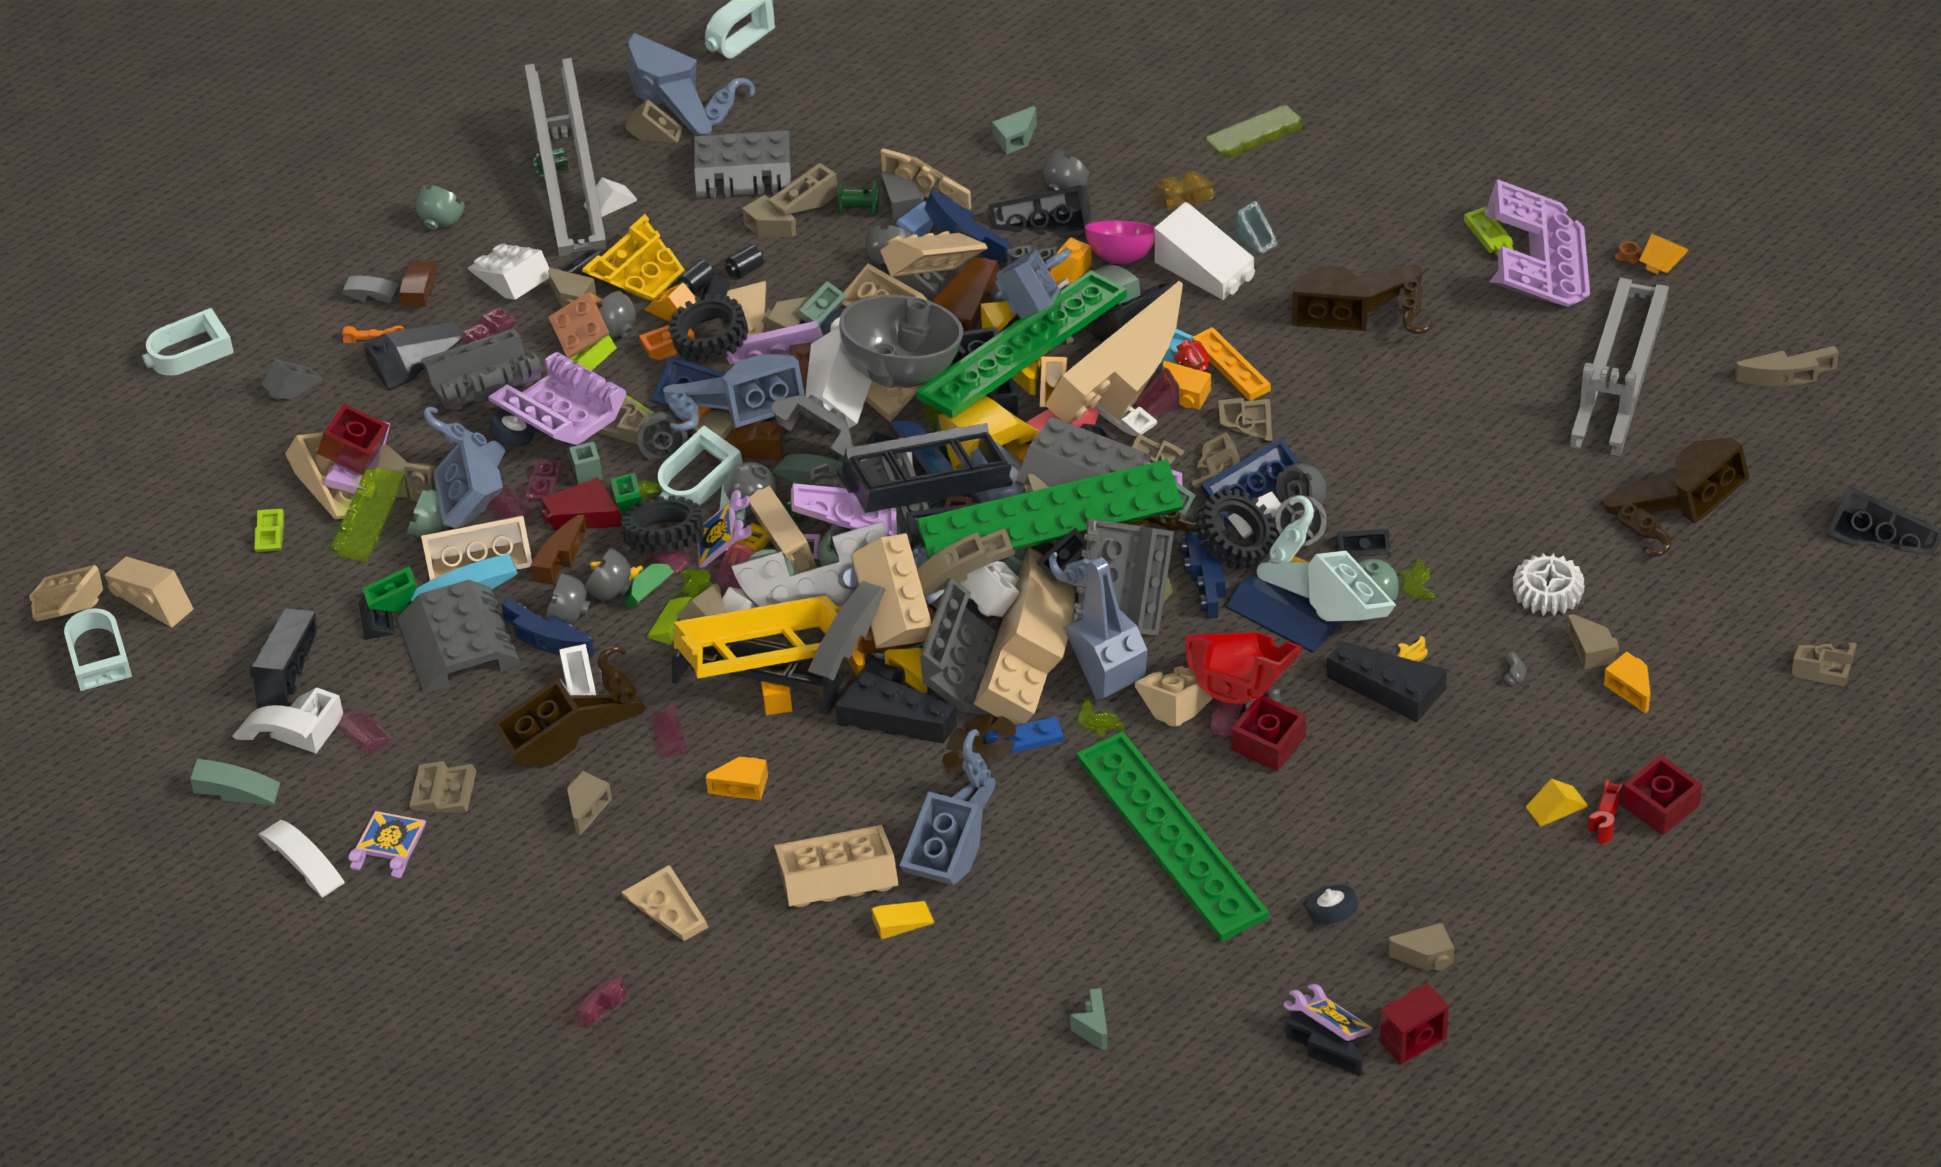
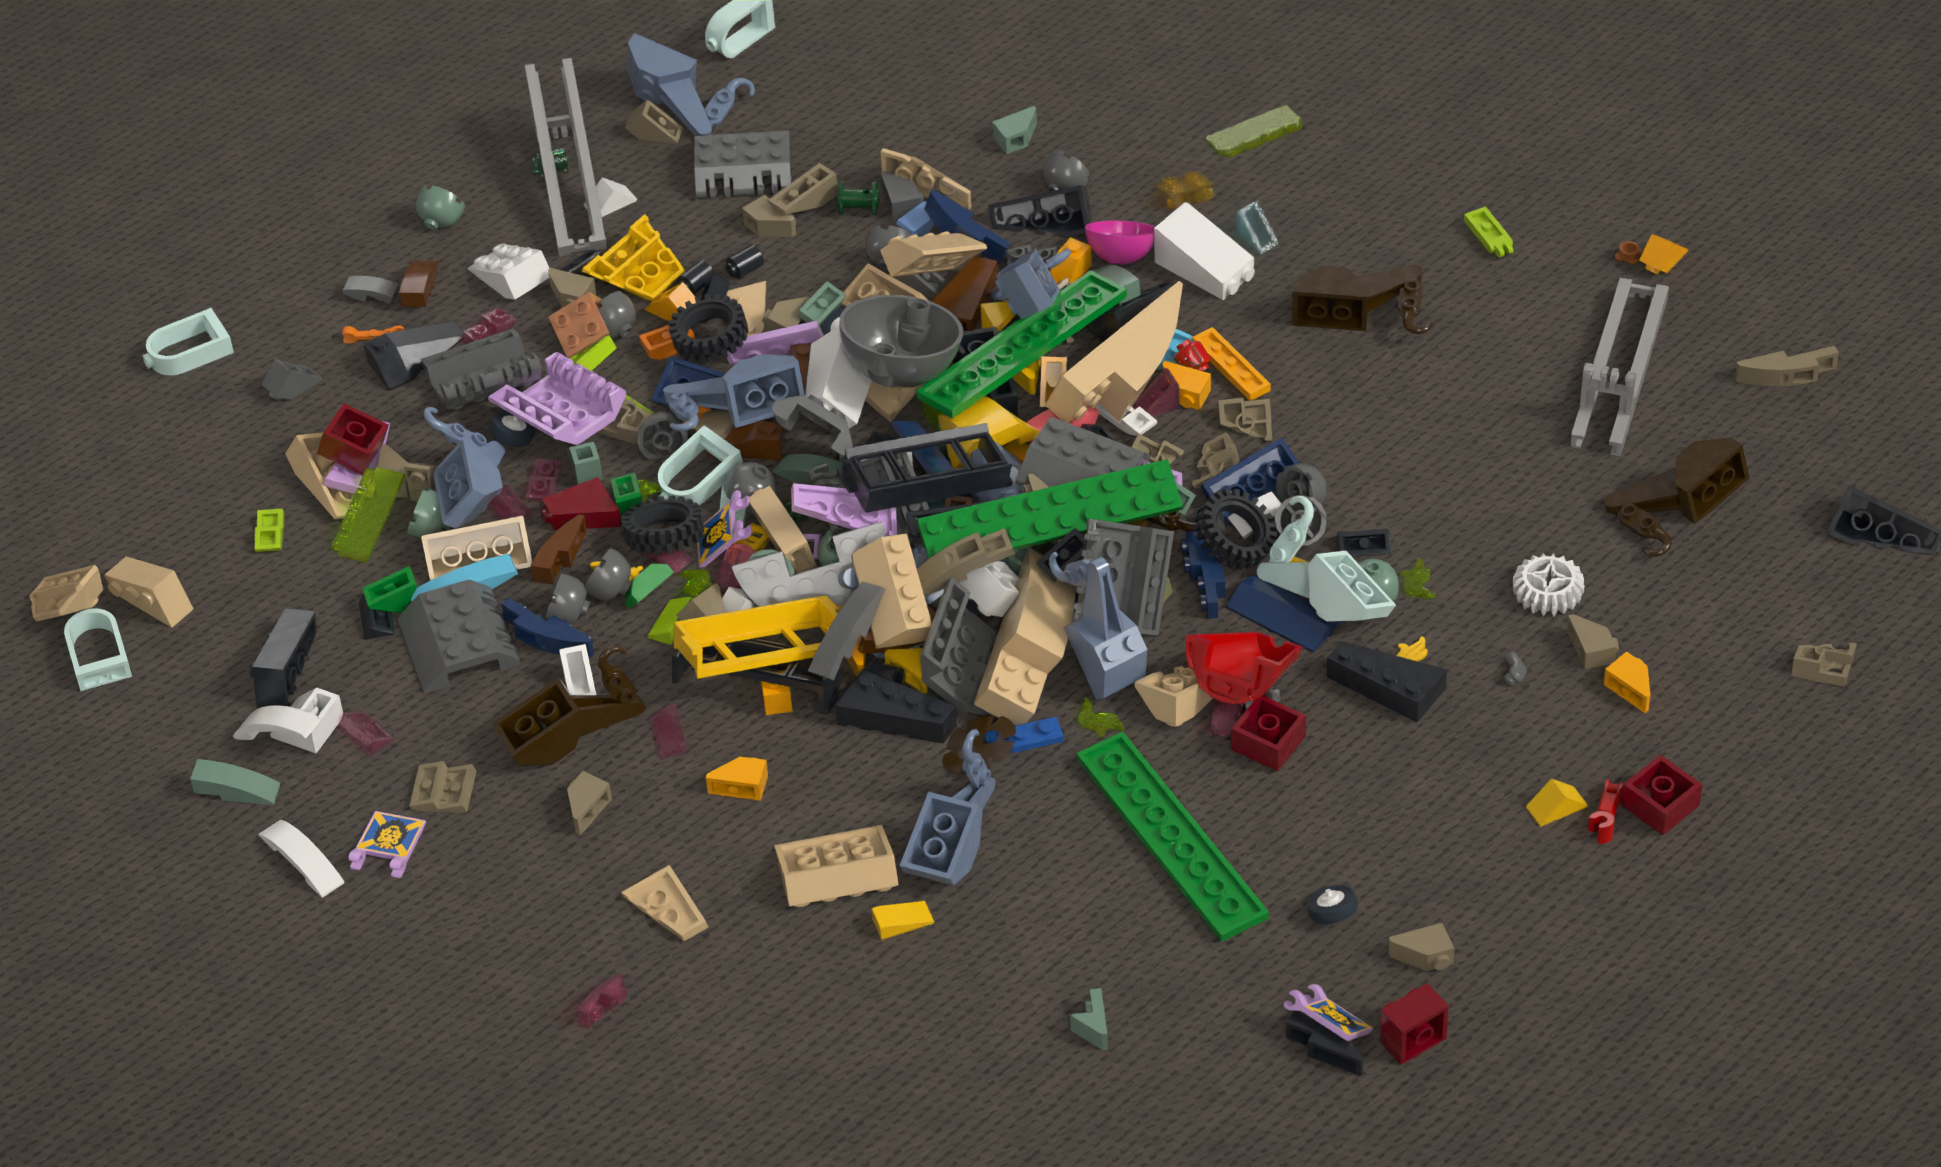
lavender slope [1485,179,1590,307] -> none

